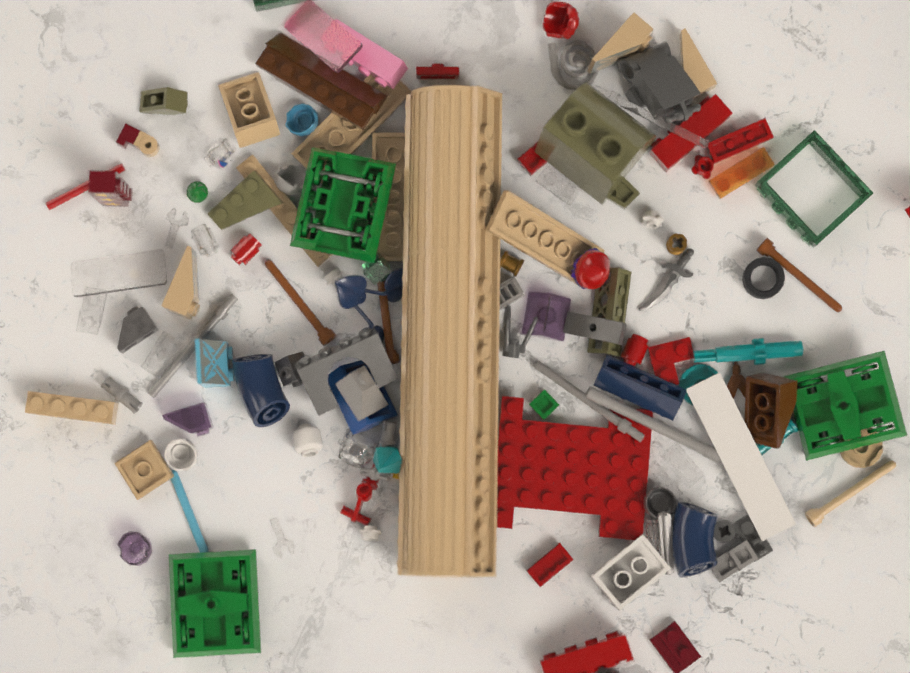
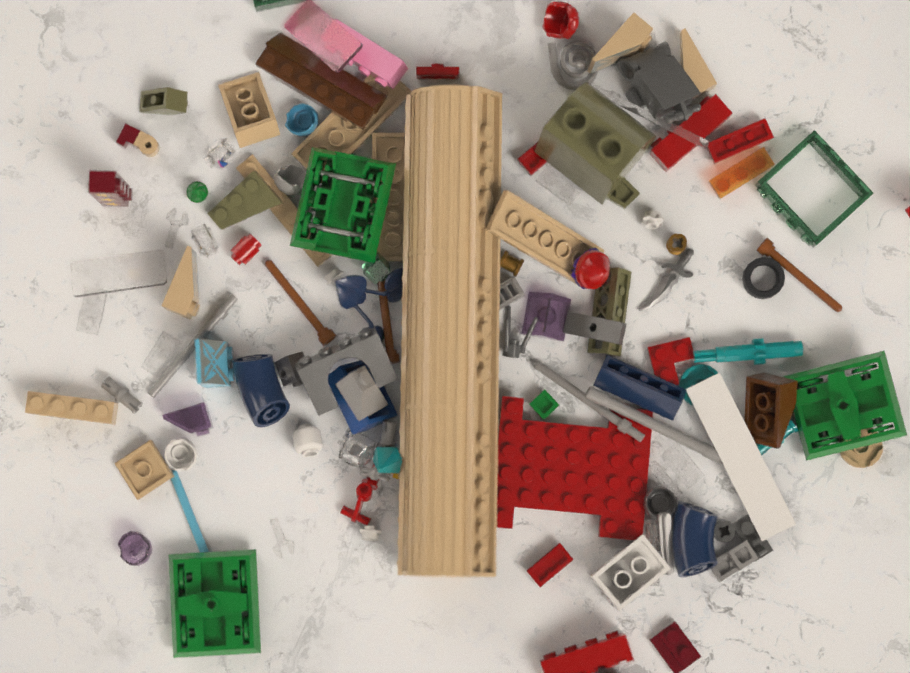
red bar [45,163,126,210] -> none
flat silver slope [117,306,159,354] -> none
red brick [620,334,648,367] -> none
red plate [691,155,714,179] -> none
reddish brown piece [727,361,746,399] -> none
tan piece [805,460,896,528] -> none

